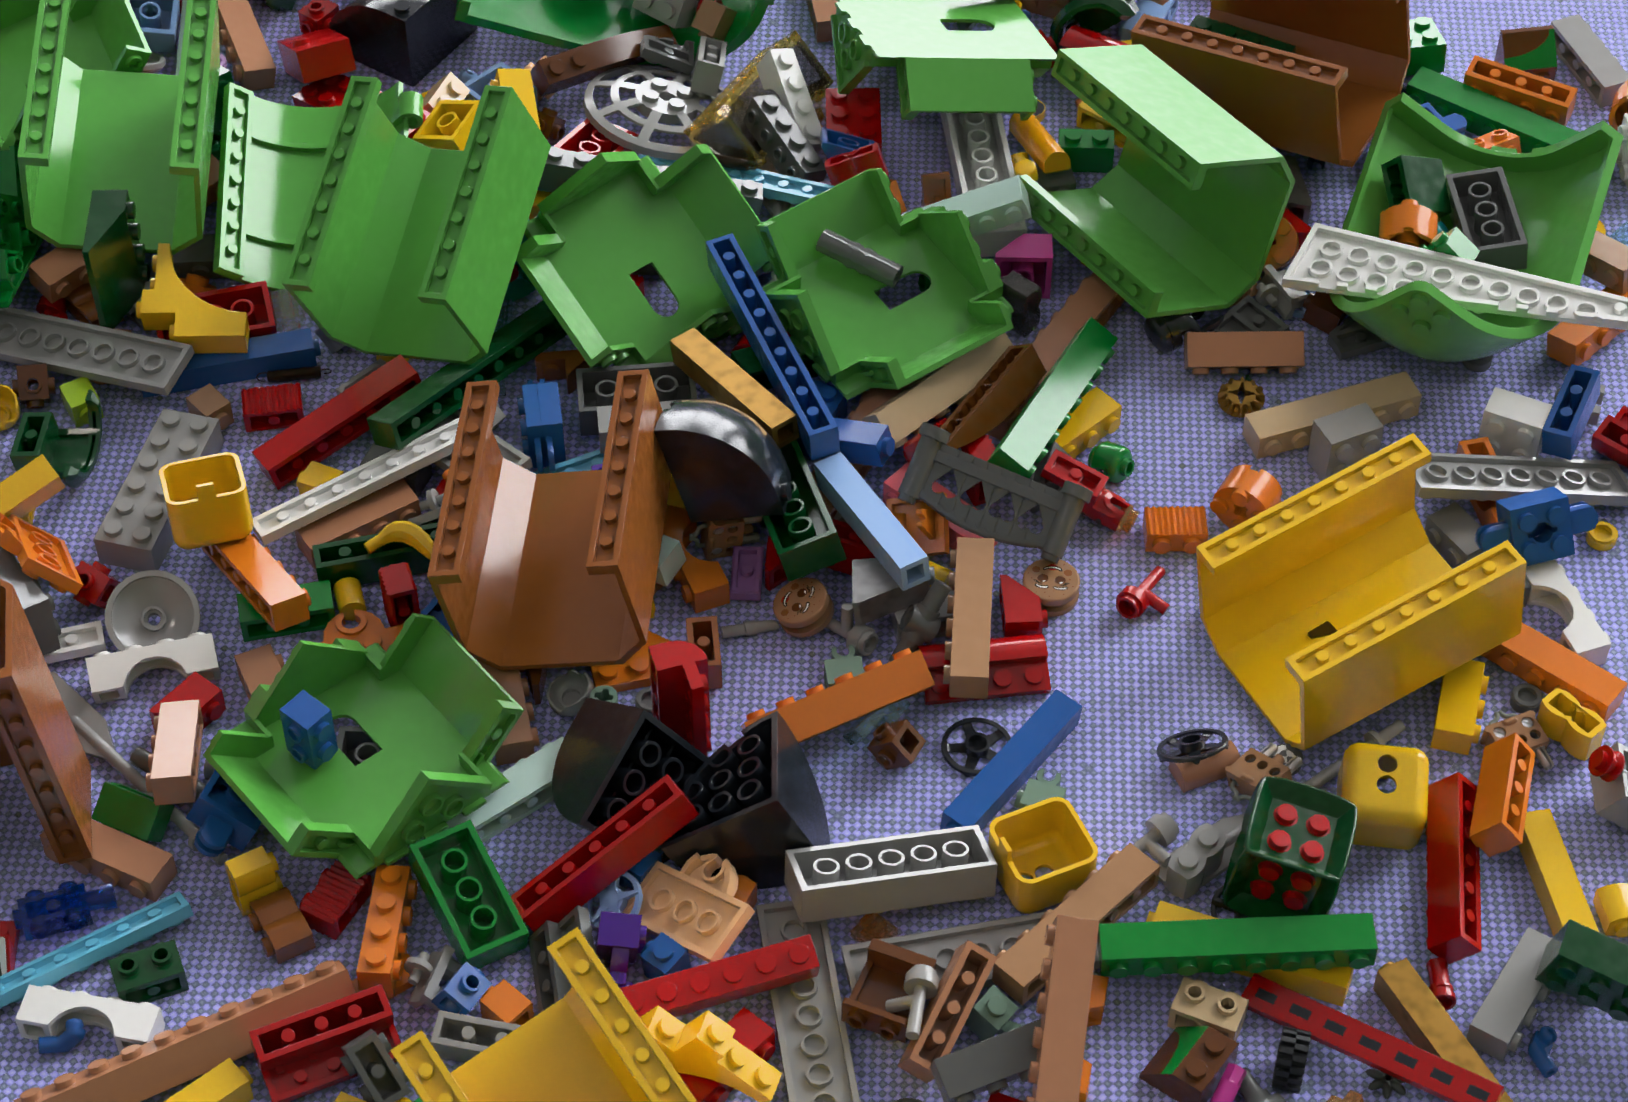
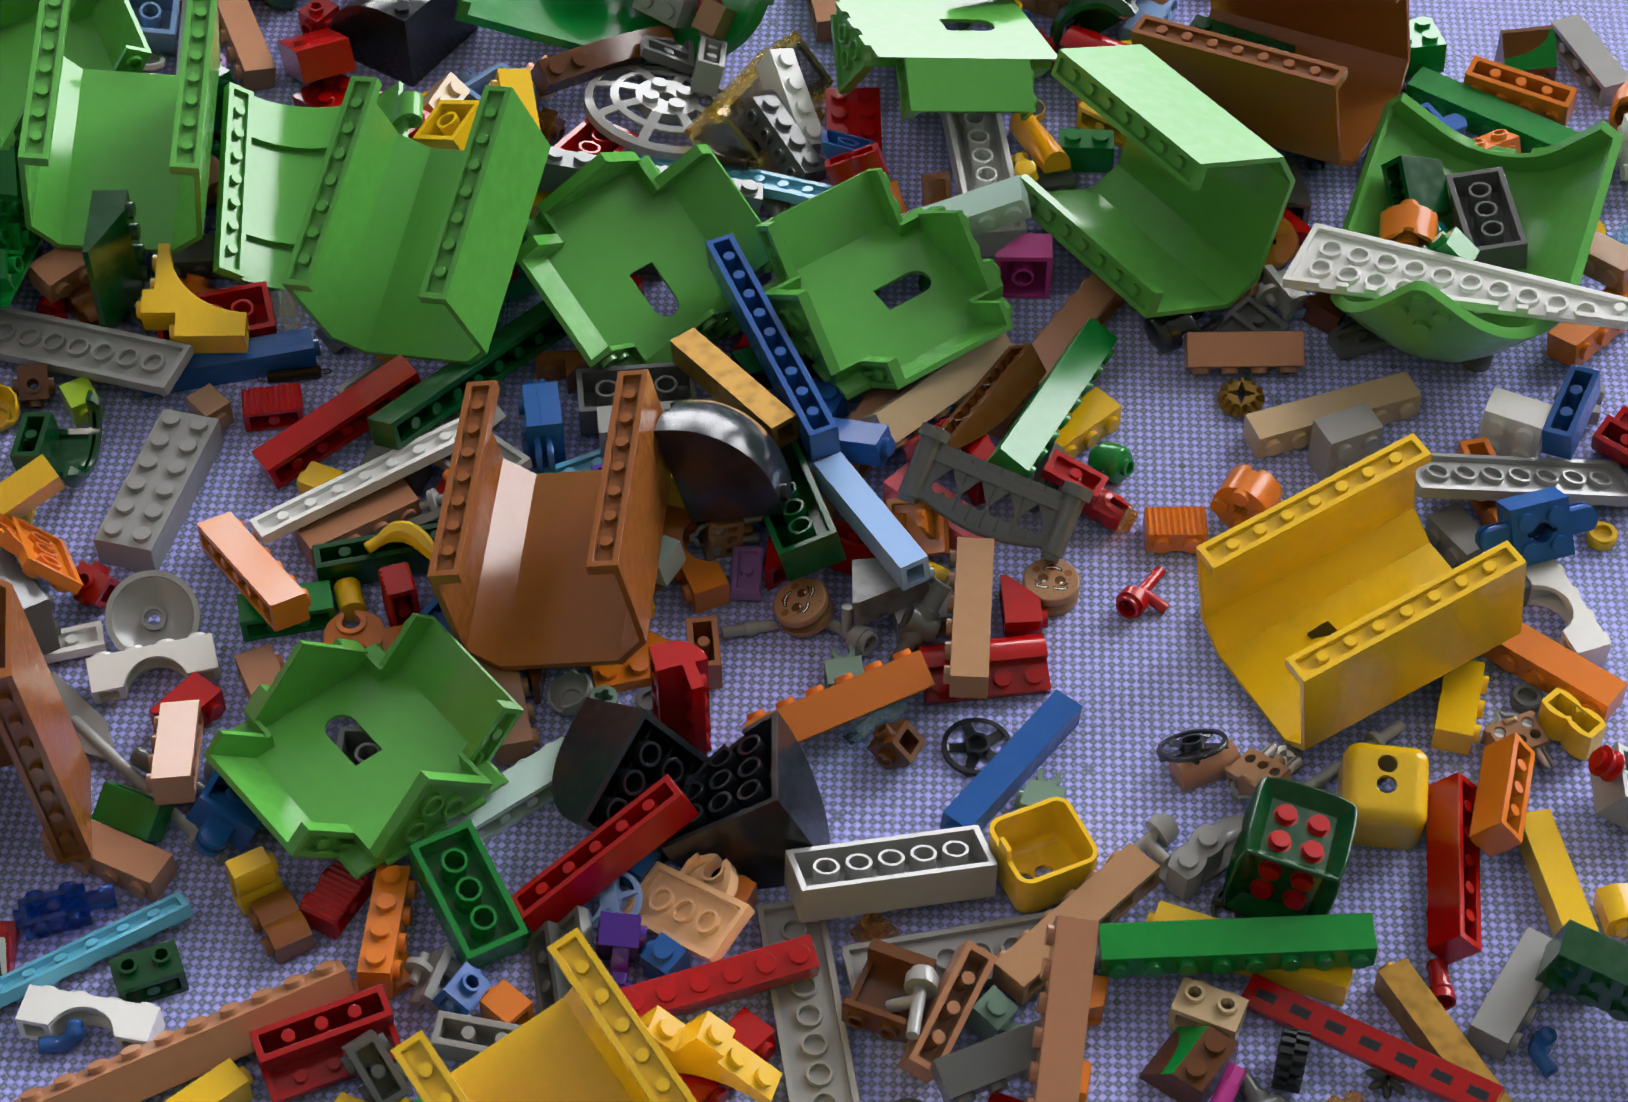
yellow piece [159,452,253,550] -> none
blue brick [279,690,338,770] -> none
dark grey axle [816,228,904,288] -> none
clear smoke brick [1001,271,1042,338] -> none

